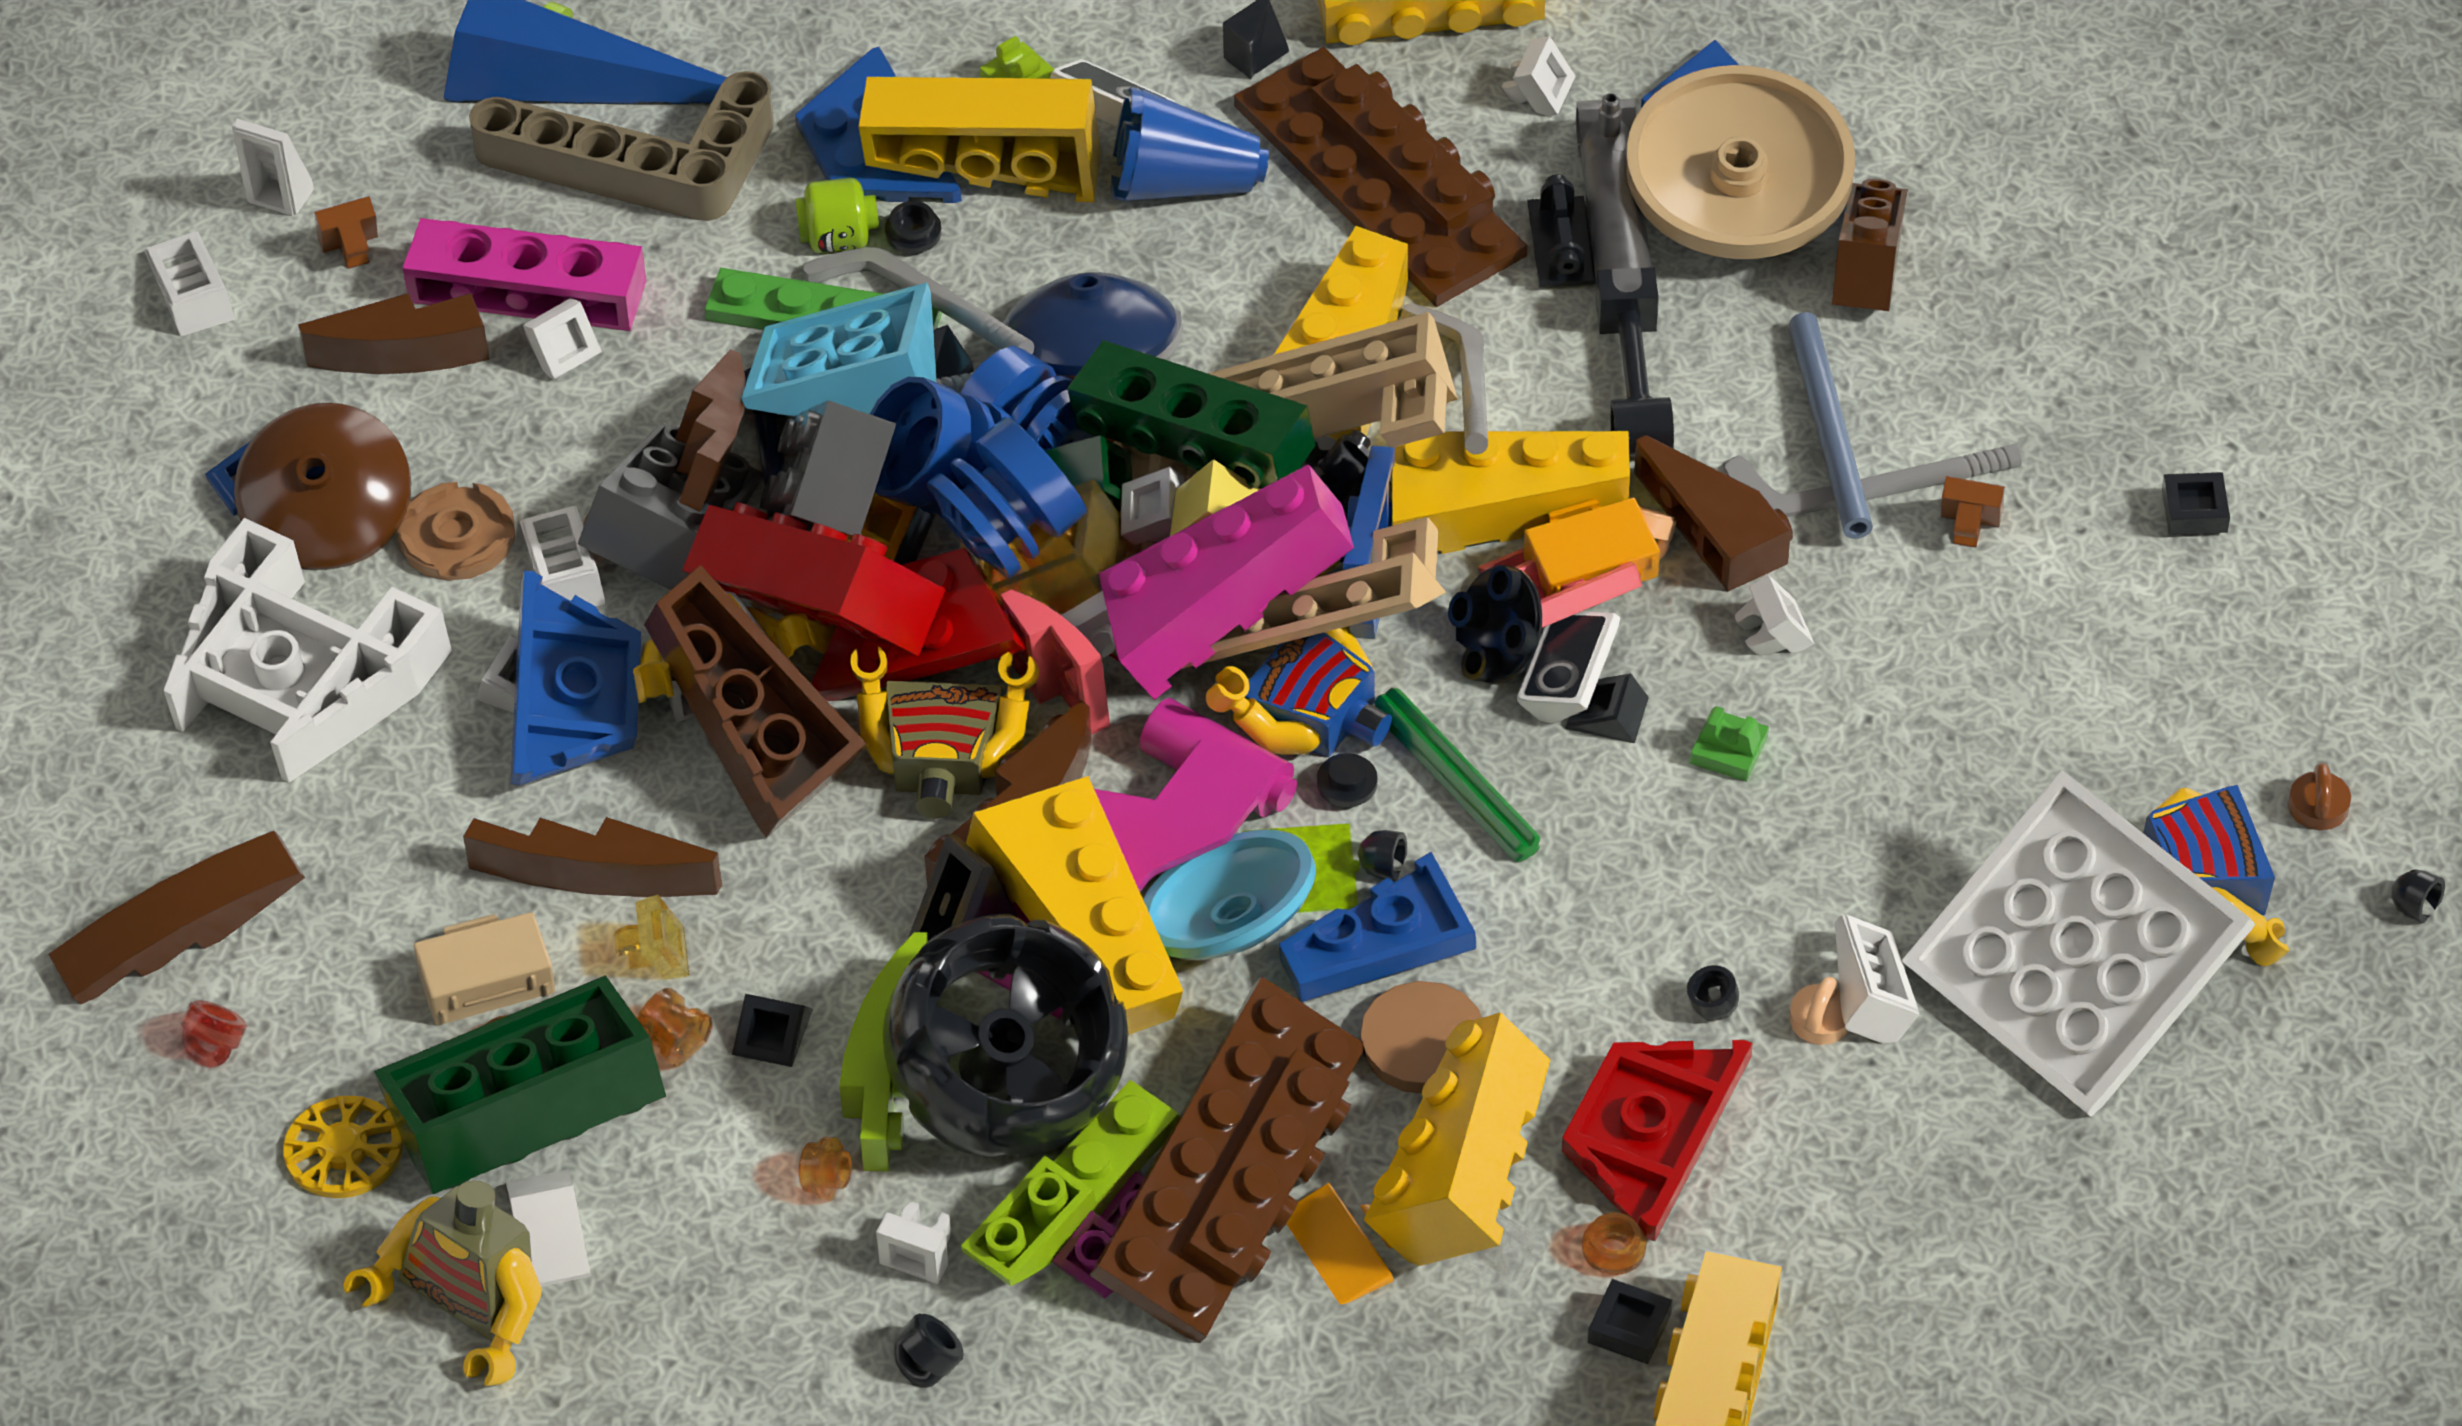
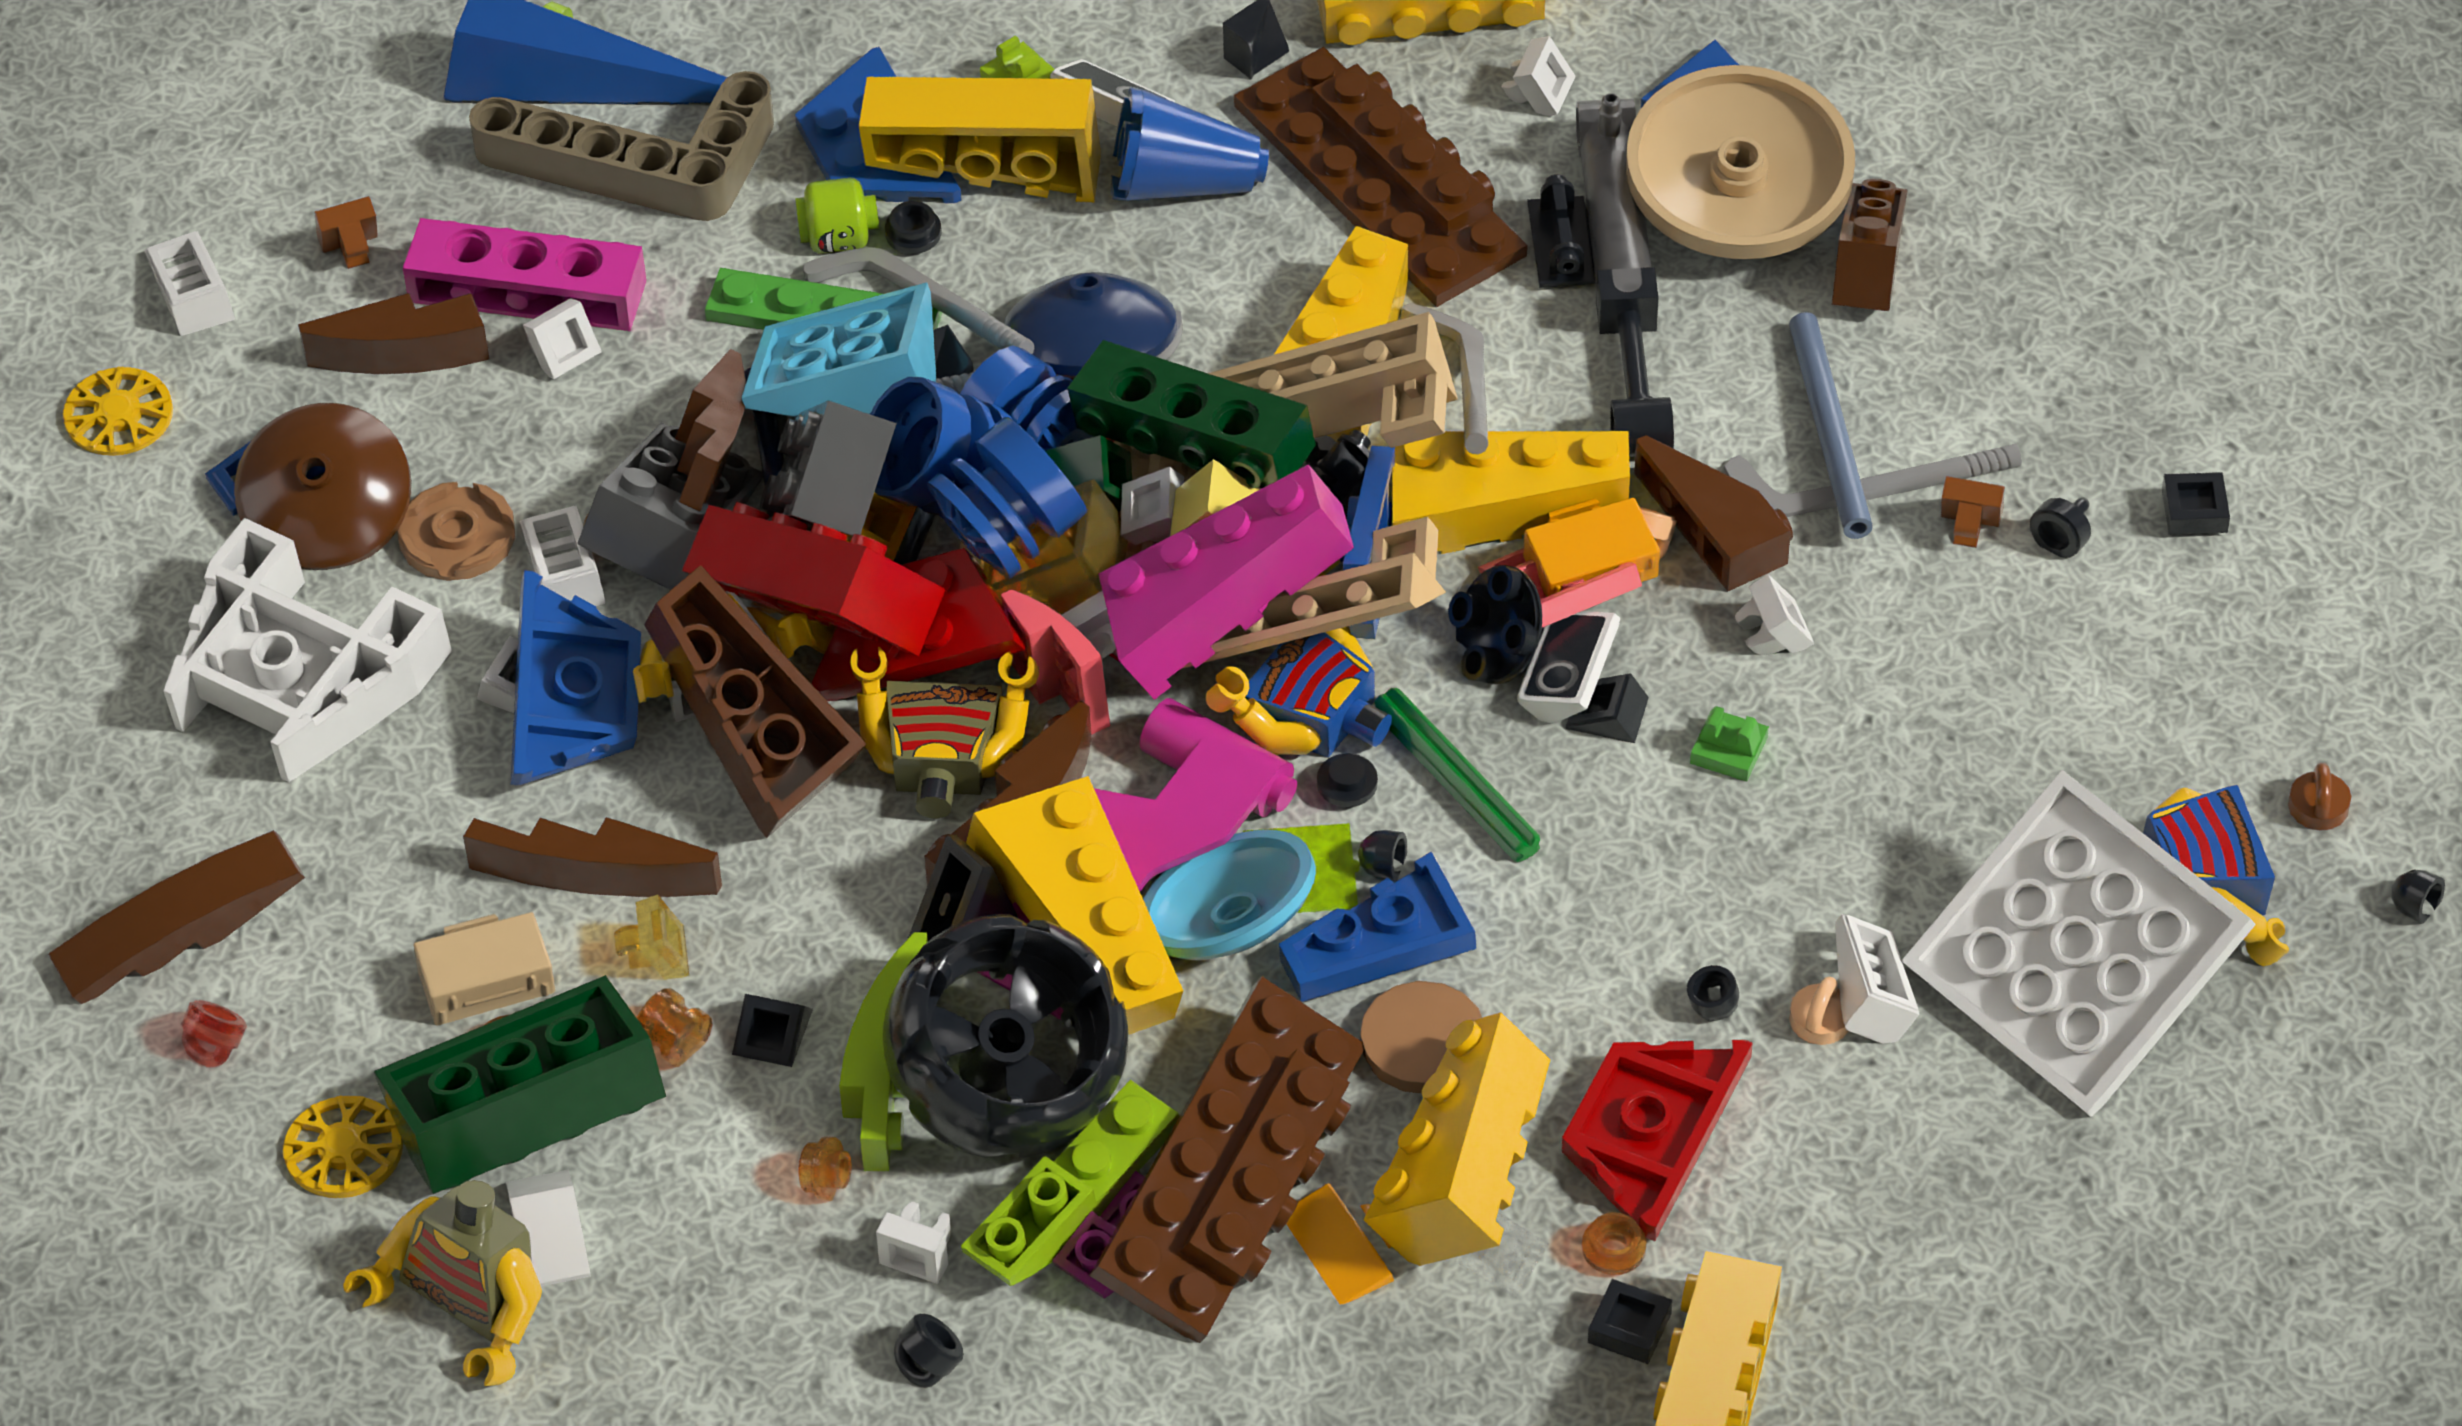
white slope [232,118,314,216] -> none
none -> yellow wheel [63,366,173,456]
none -> black tile [2030,497,2091,558]

